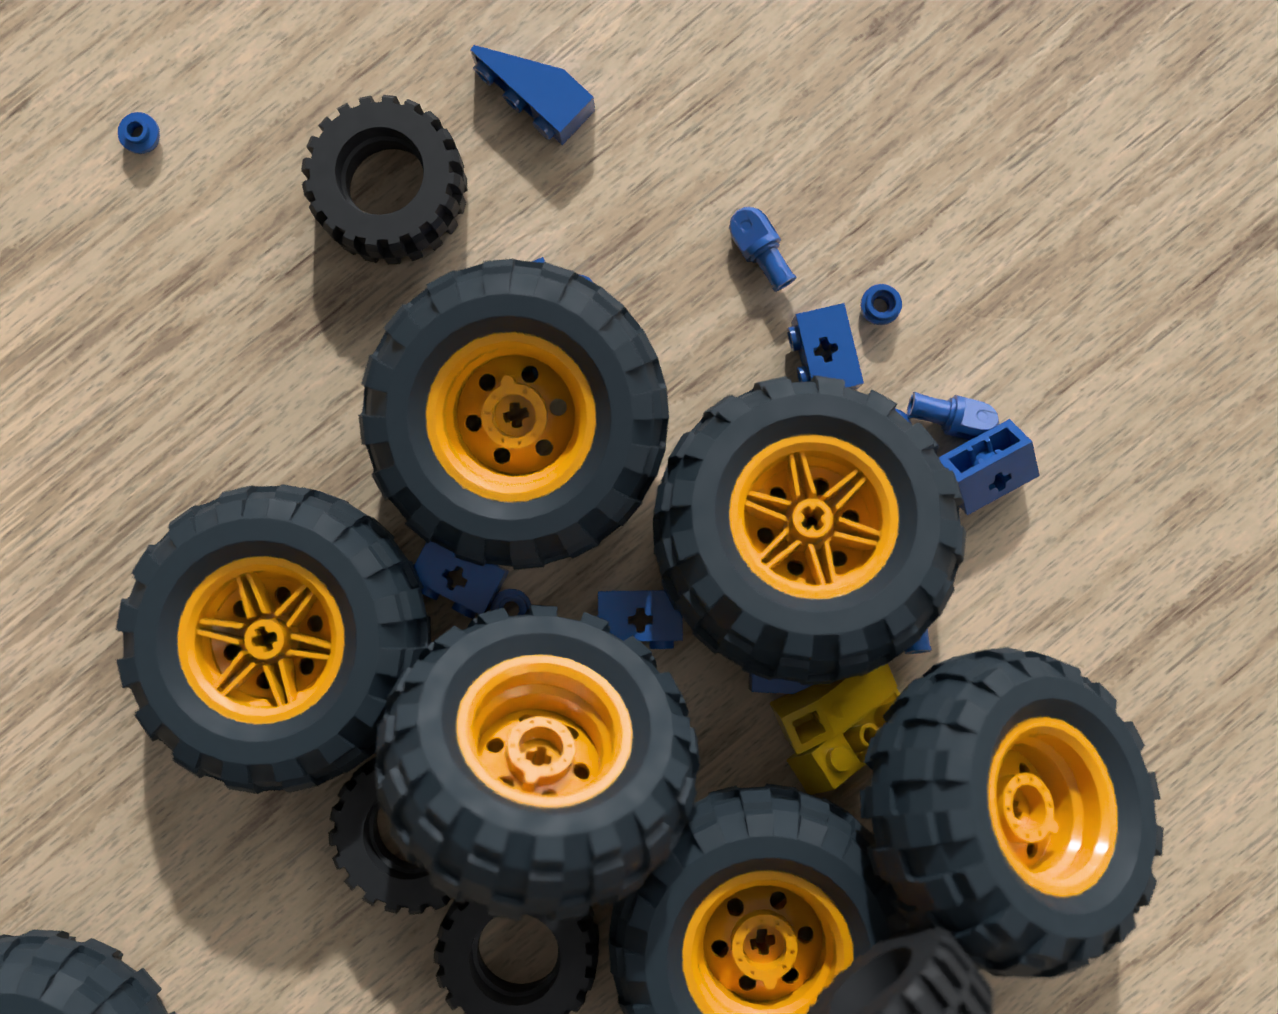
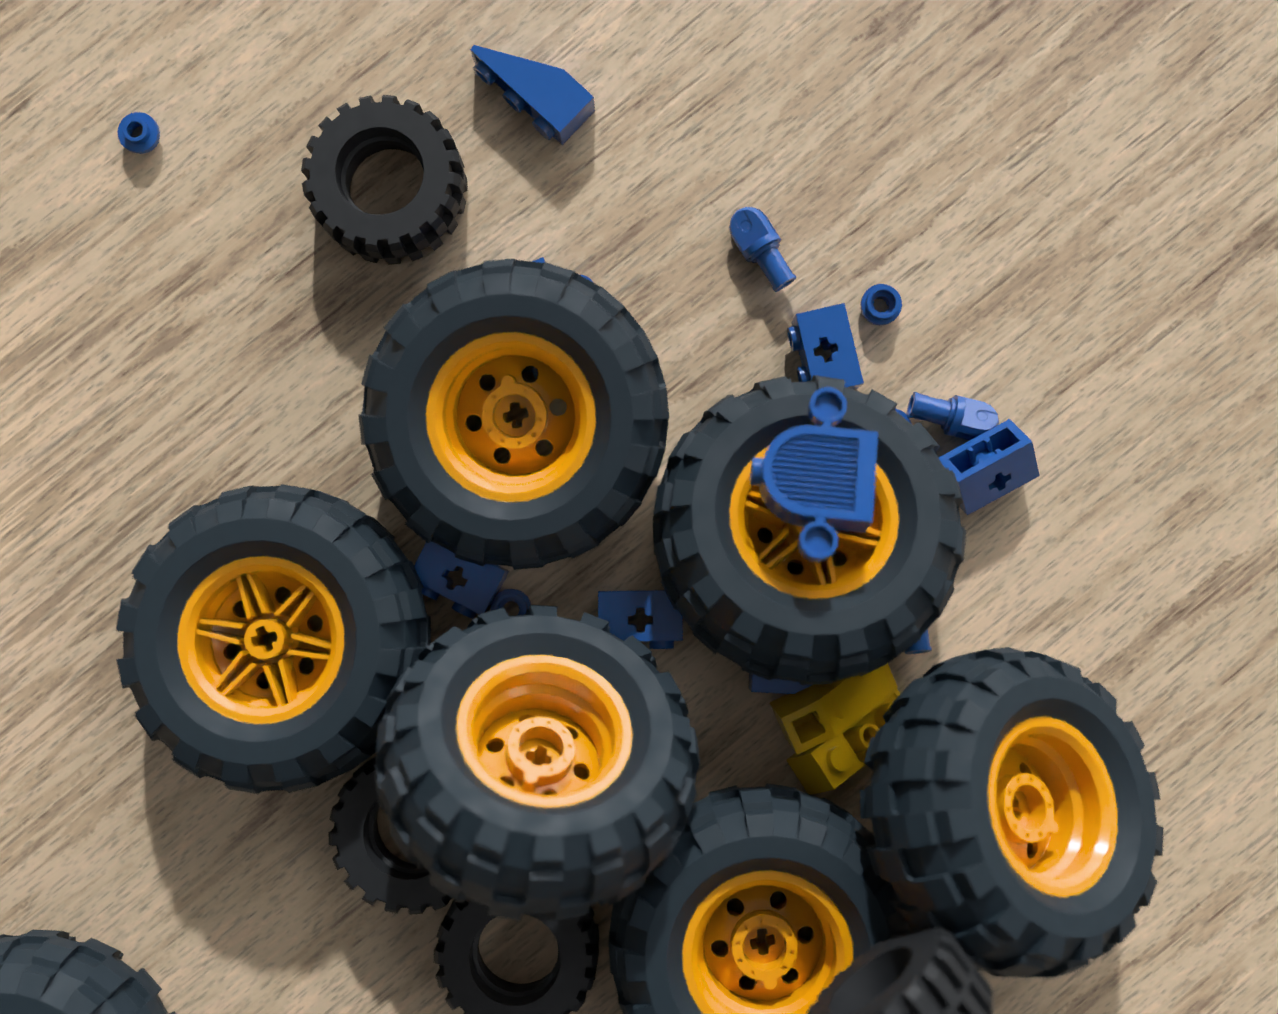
none -> blue piece [750,387,878,562]

